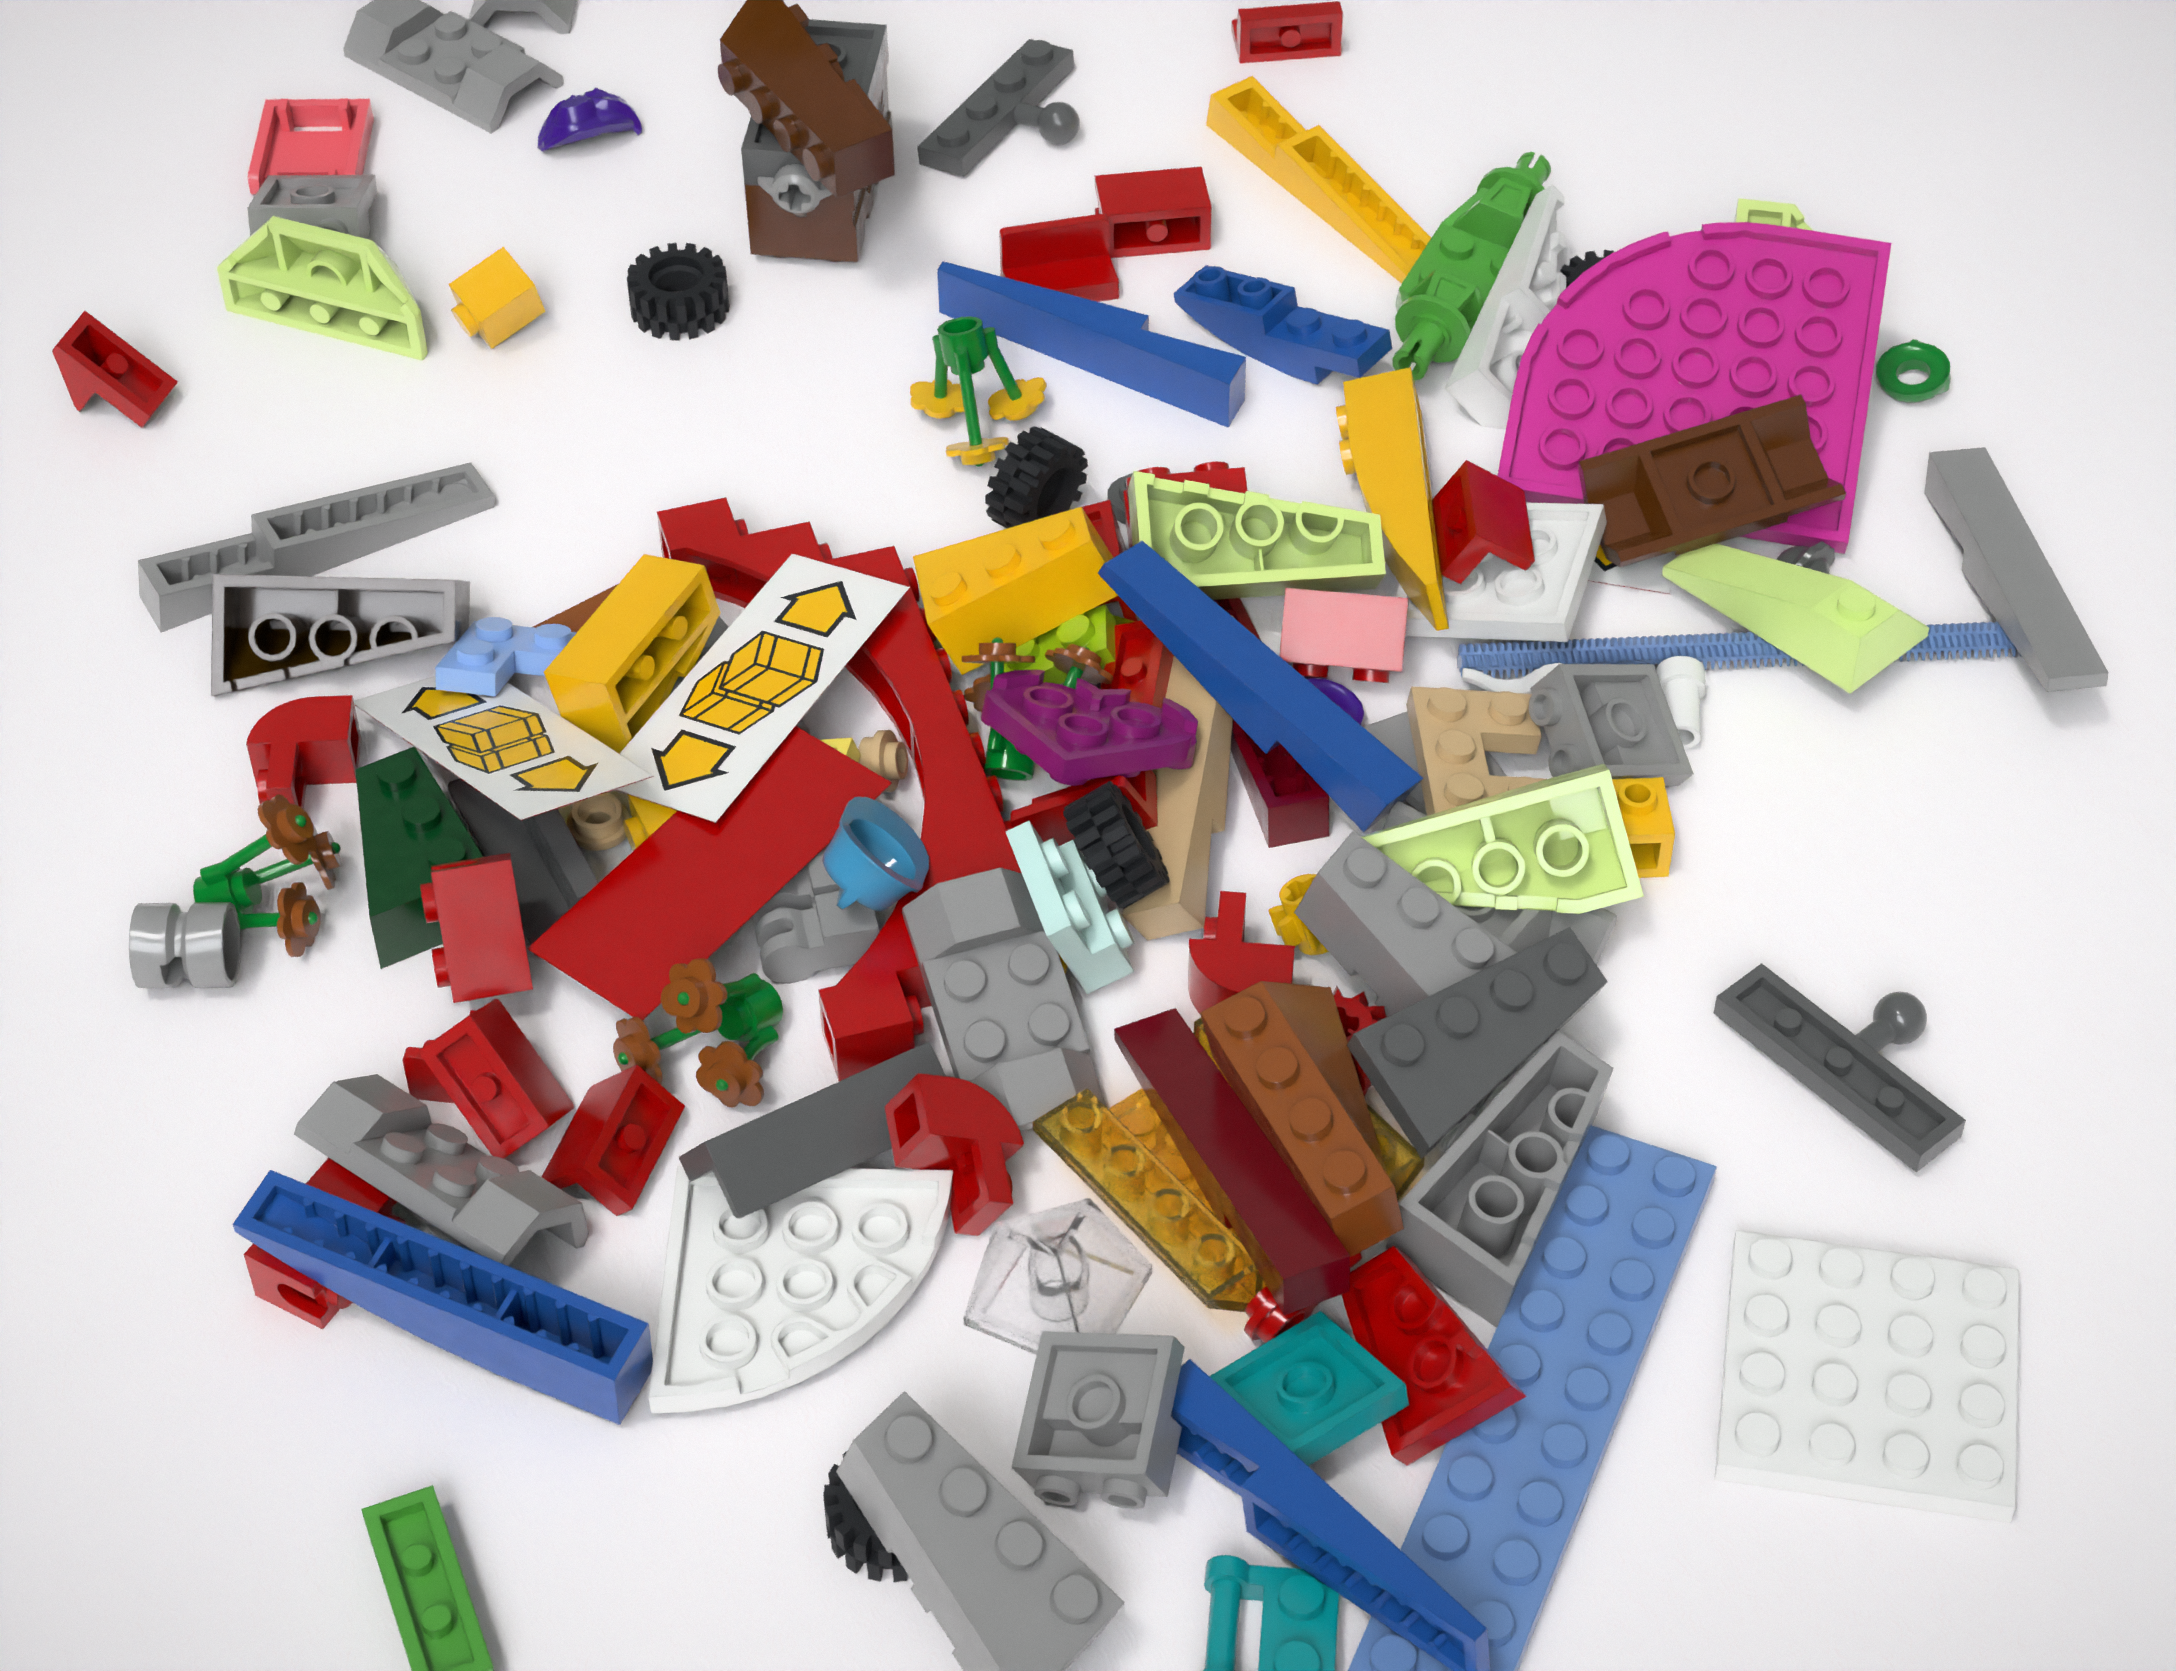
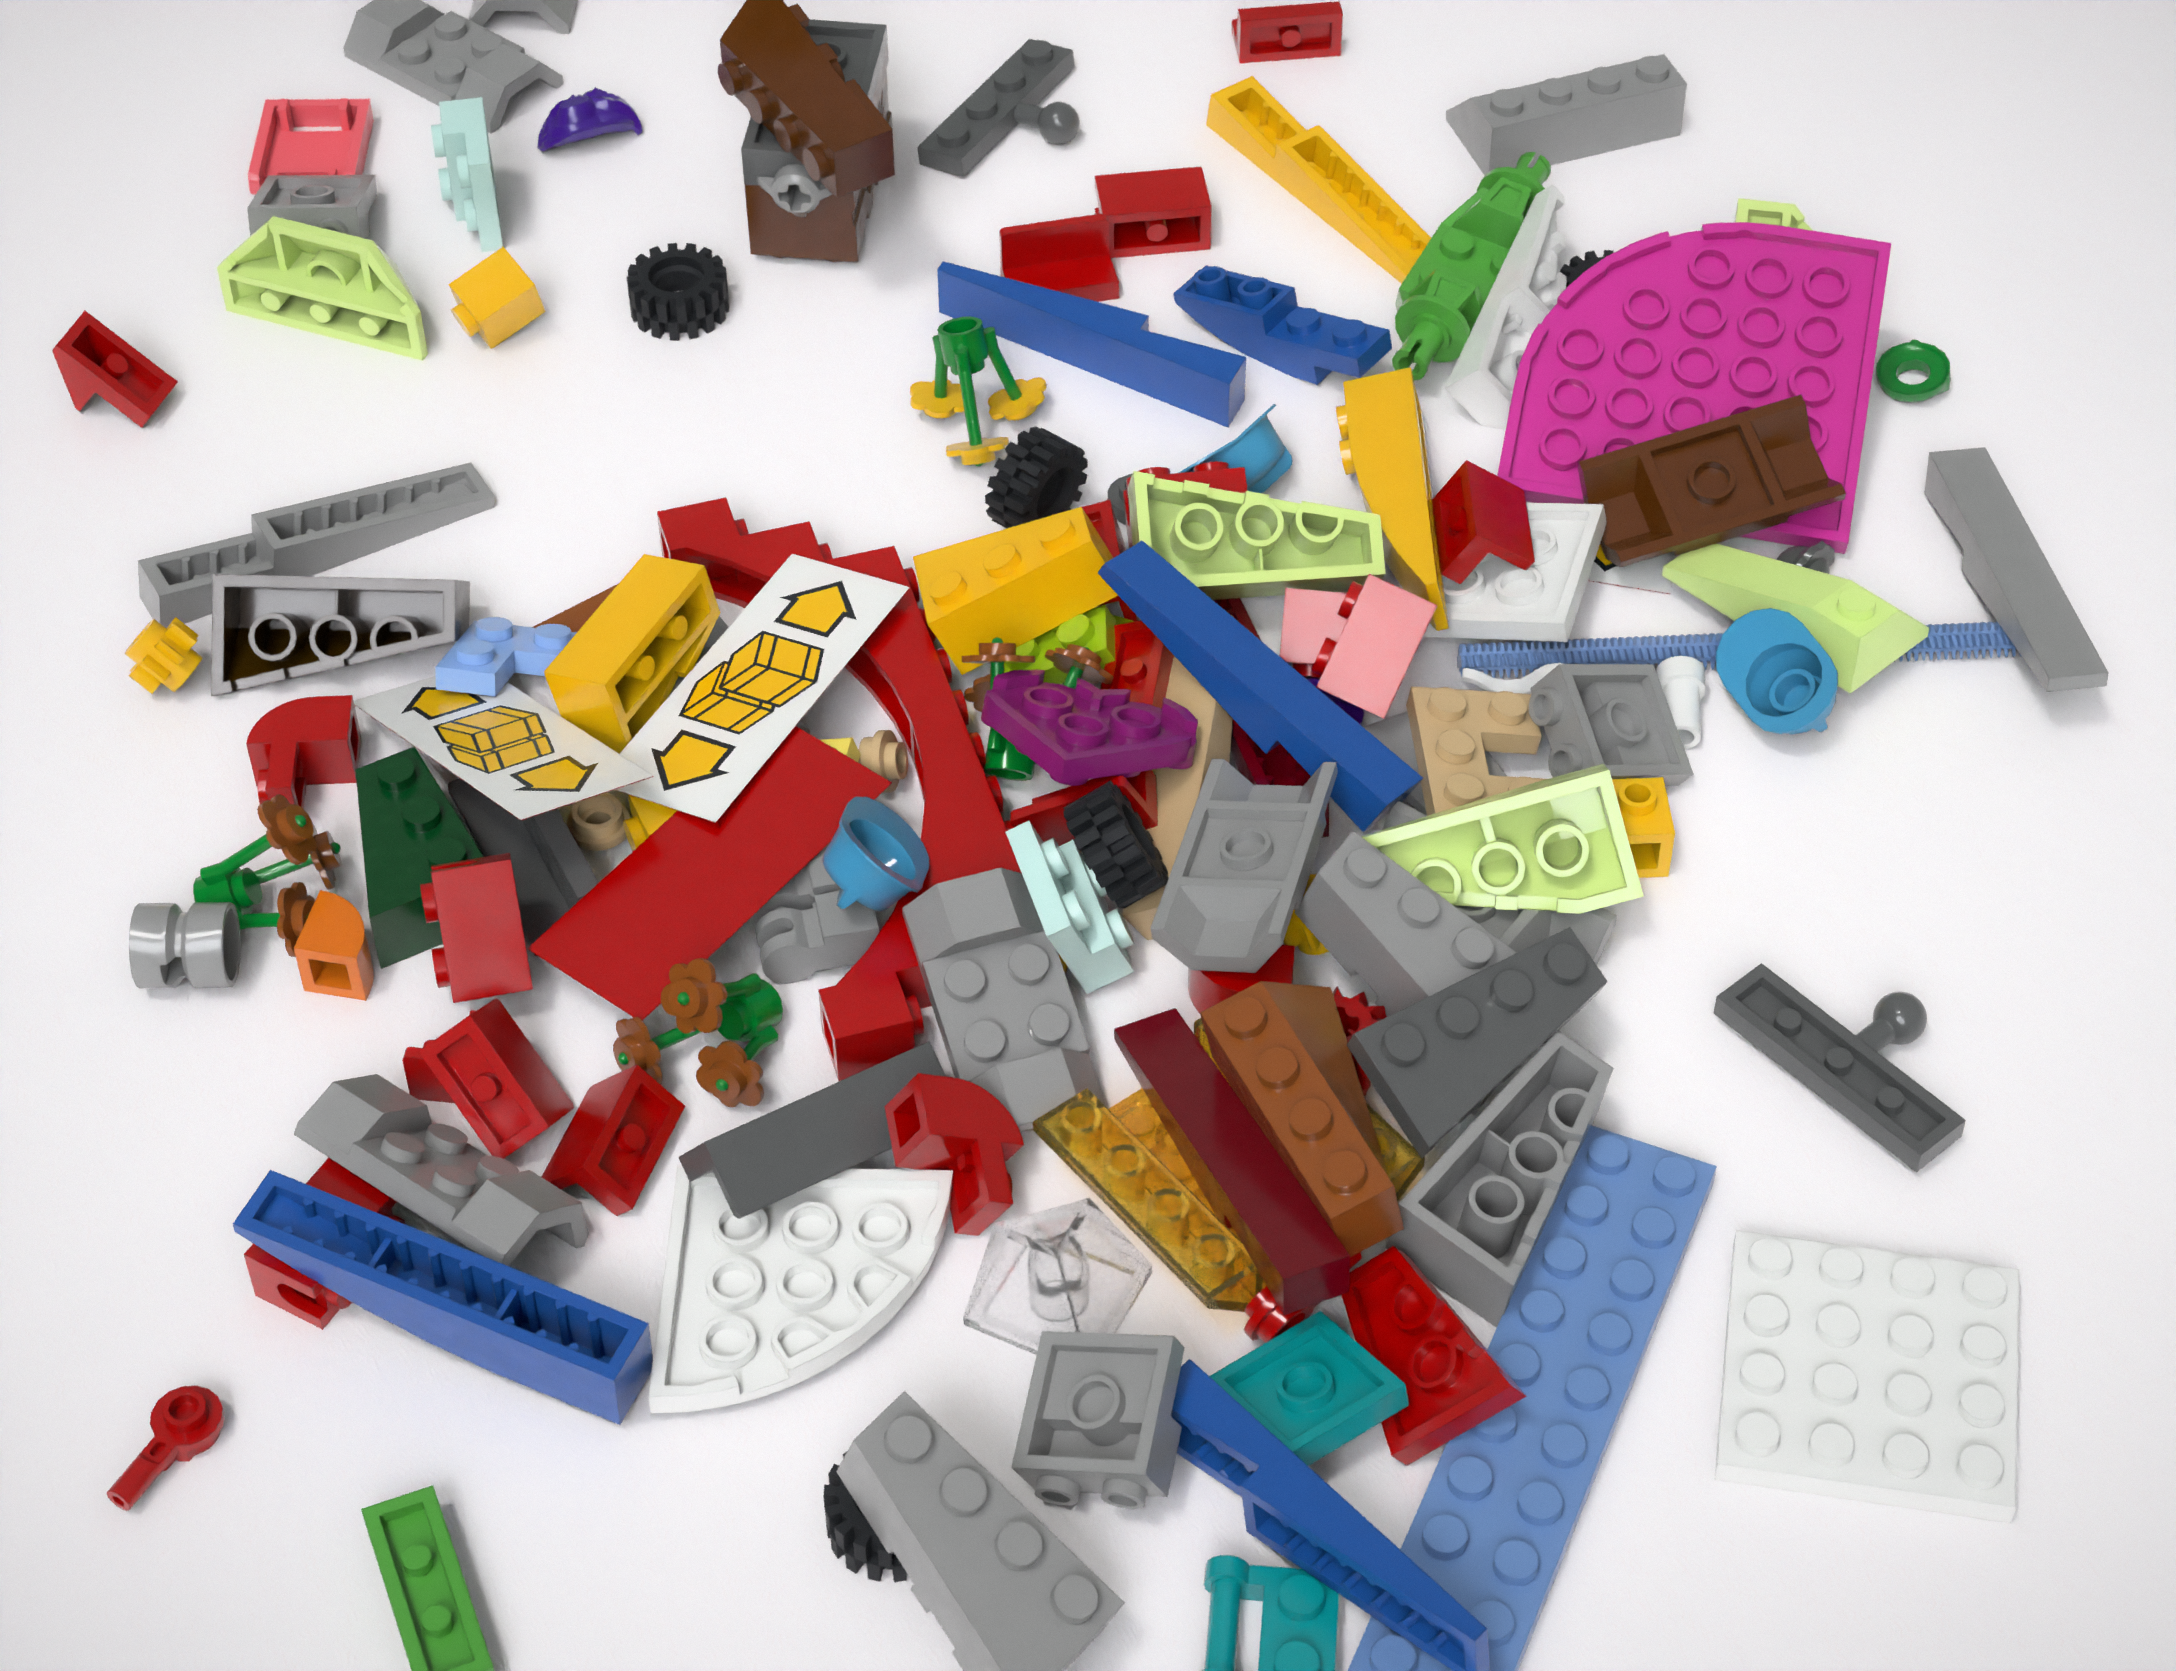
none -> red plate [106,1385,225,1511]
none -> yellow gear [124,617,203,694]
none -> orange brick [294,890,374,1001]
none -> light aqua plate [431,97,503,252]
none -> light grey piece [1150,759,1338,973]
none -> dark azure piece [1179,403,1293,493]
none -> brick [1311,574,1437,719]
none -> light grey wedge [1445,54,1687,175]
none -> dark azure piece [1716,608,1838,735]

